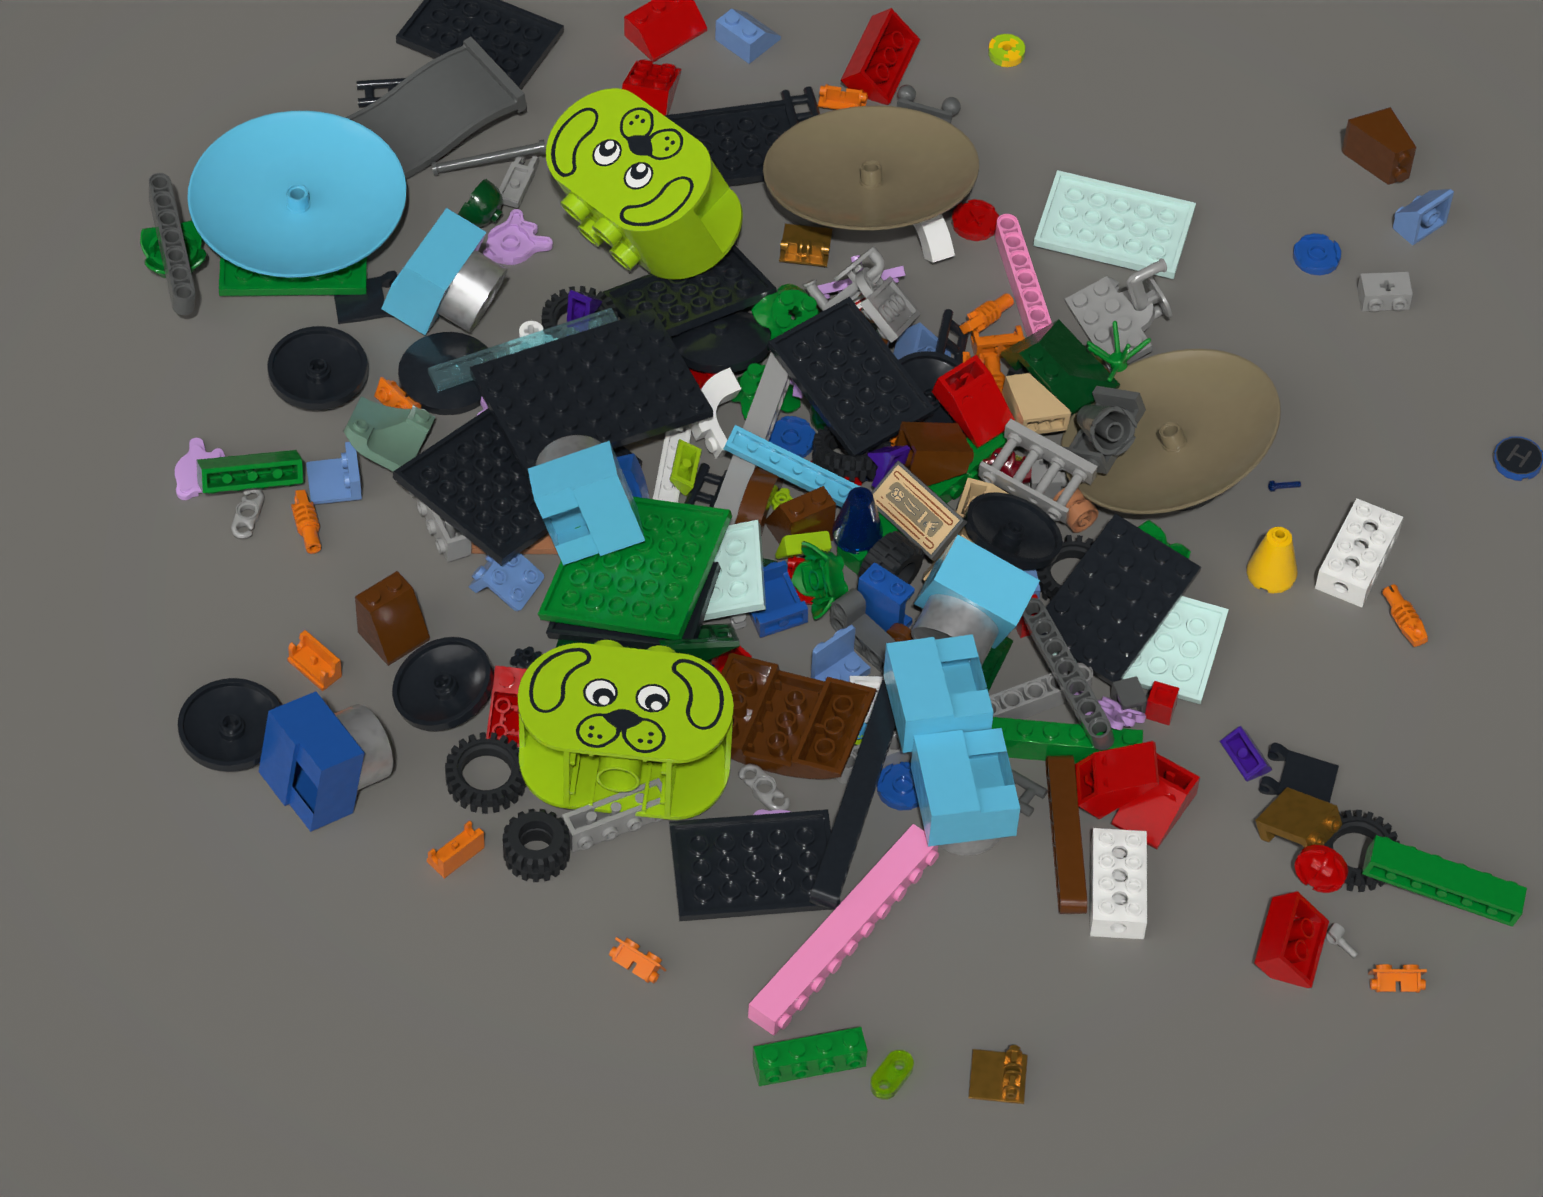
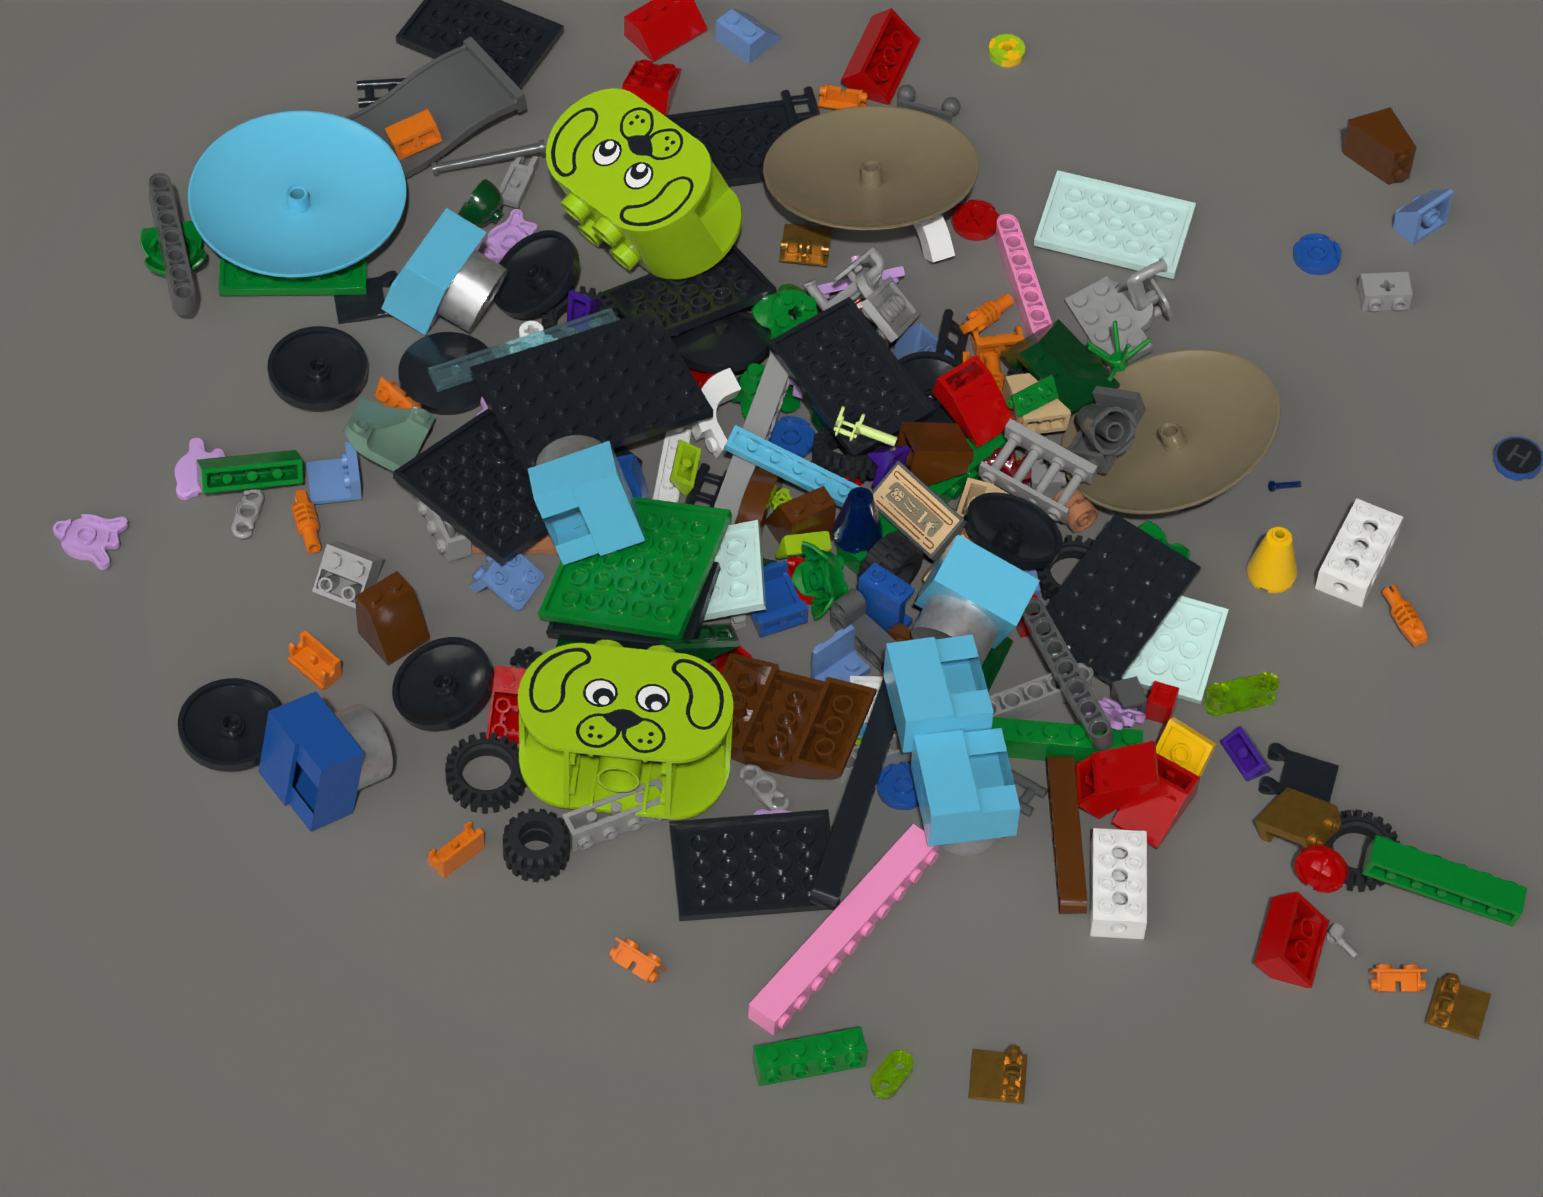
none -> lavender tile [53,514,129,570]
none -> light grey slope [312,541,384,609]
none -> orange hinge [384,109,443,161]
none -> black dish [493,230,579,318]
none -> yellowish green piece [834,406,898,446]
none -> green hinge [1006,375,1059,418]
none -> yellow tile [1156,717,1217,778]
none -> clear neon green piece [1204,672,1279,717]
none -> pearl gold hinge [1425,973,1491,1040]

